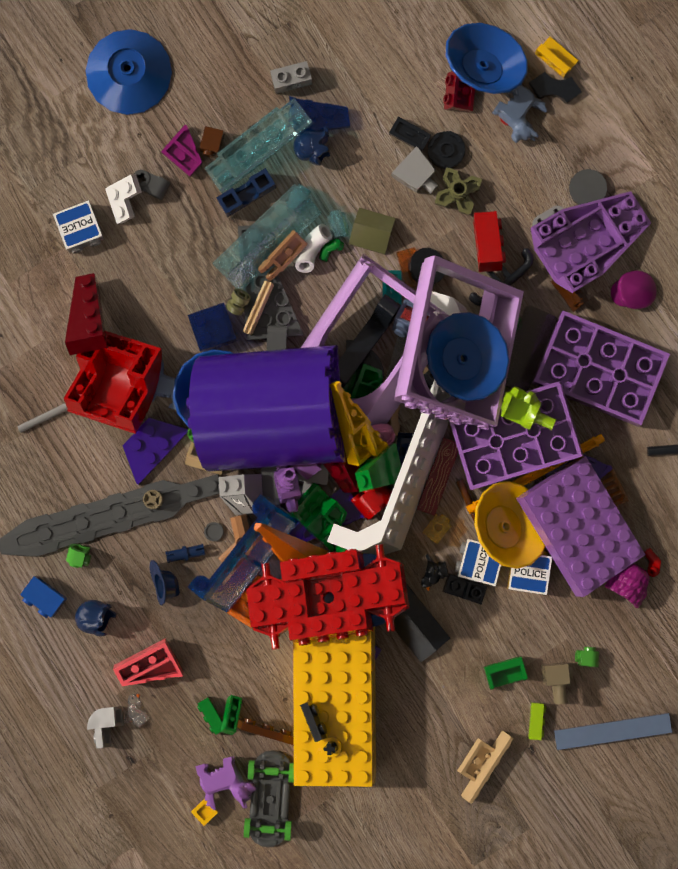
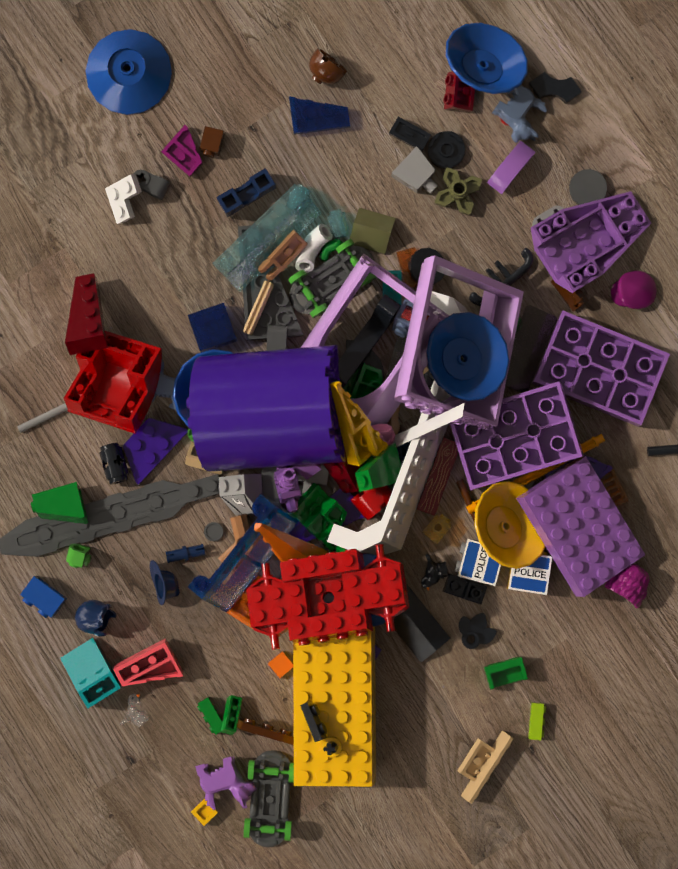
piece [53,200,104,254] -> none
light grey brick [87,706,124,748] -> none
dark tan wheel [143,490,163,509] -> none
clear light blue slope [204,98,313,194] -> none
olive wheel [226,289,251,316] -> none
light grey brick [270,61,312,94] -> none
dark blue hair [293,127,330,166] -> none
red brick [473,211,506,272] -> none
lime piece [501,386,556,430] -> none
yellow panel [535,37,579,78] -> none
dark tan brick [541,662,573,704] -> none
sand blue tile [554,713,672,750] -> none
bright green plate [575,647,599,667] -> none
red arm [644,548,661,577] -> none
none -> green slope [31,482,89,524]
none -> teal slope [60,638,123,709]
none -> black piece [99,443,129,485]
none -> orange tile [268,651,293,678]
none -> dark grey piece [288,239,376,318]
none -> reddish brown cylinder [309,48,347,84]
none -> white sticker [392,403,465,447]
none -> black plate [458,613,497,649]
none -> medium lavender brick [487,141,536,194]

